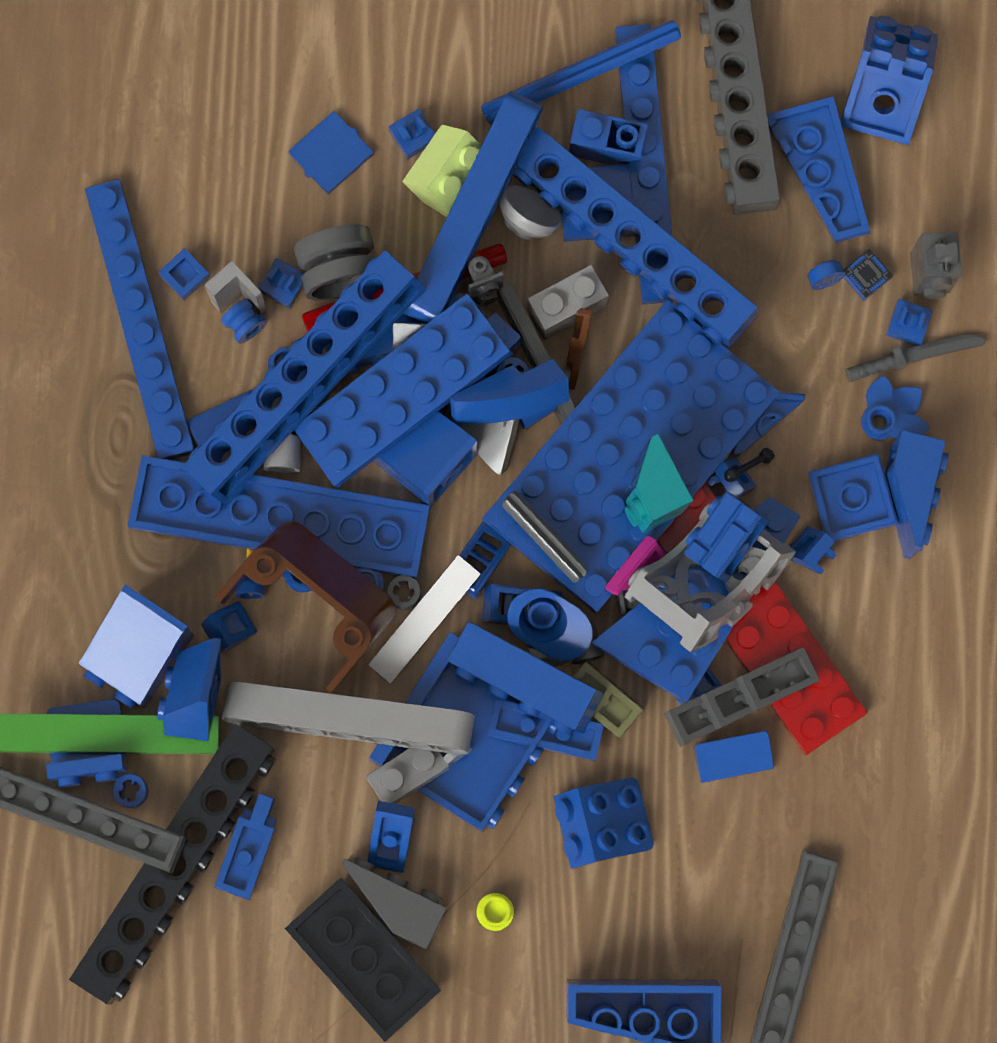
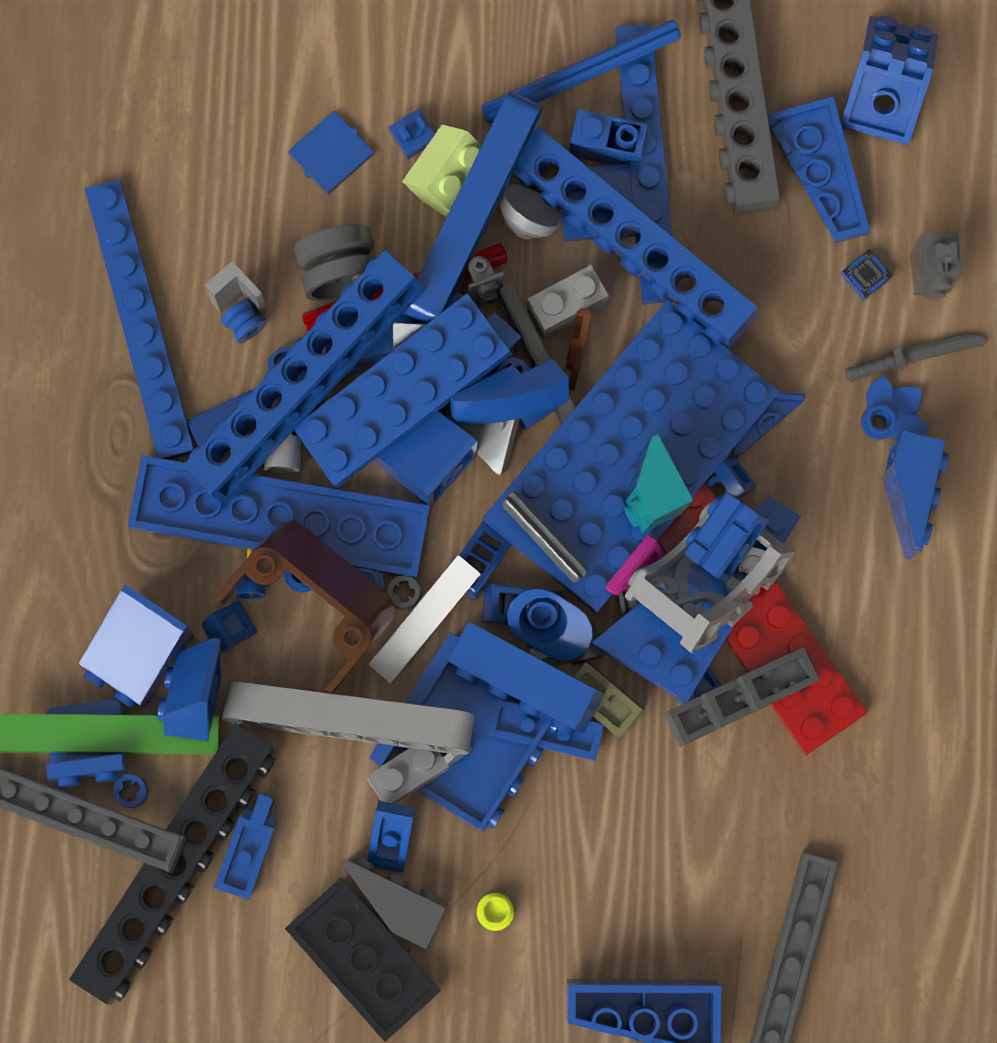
blue plate [158,248,210,301] -> none
blue tile [258,258,305,309] -> none
blue bracket [553,777,654,869] -> none
blue slope [693,730,774,783] -> none
black hinge [724,448,775,483] -> none
blue tile [790,526,836,574] -> none
blue tile [807,260,845,290] -> none
blue plate [808,453,898,542] -> none
blue tile [886,299,933,346] -> none

